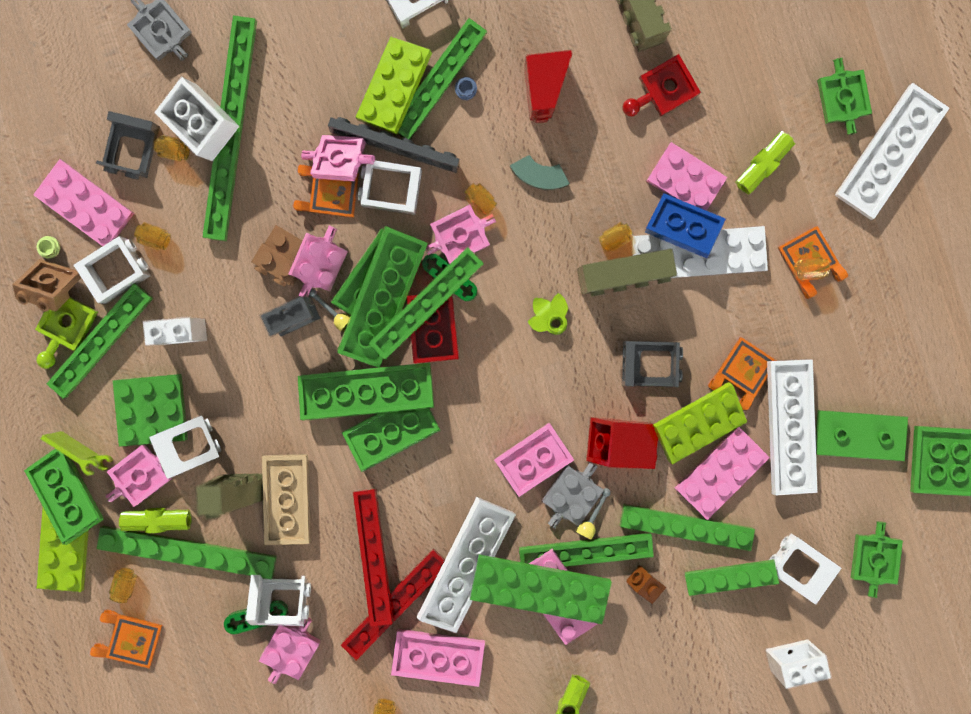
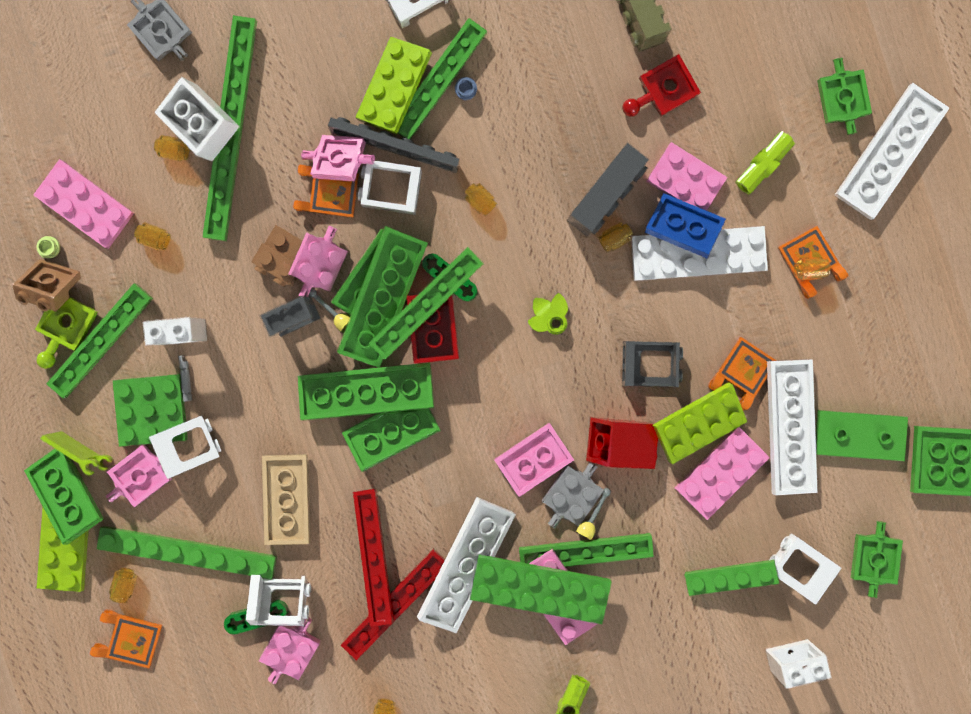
white window [74,236,151,304] -> none
dark grey window [96,111,160,180] -> none
lime piece [119,508,192,533] -> none
olive wedge [197,473,263,519] -> none
bright pink plate [391,629,485,687] -> none
bright pink plate [425,205,496,264] -> none
sand green tile [509,155,570,190] -> none
red slope [524,50,572,123] -> none
olive wedge [577,249,677,297] -> none
bright green plate [620,504,755,551] -> none
dark orange bracket [626,565,666,604] -> none
none -> light grey wheel [178,355,192,402]
none -> dark grey brick [566,142,649,236]

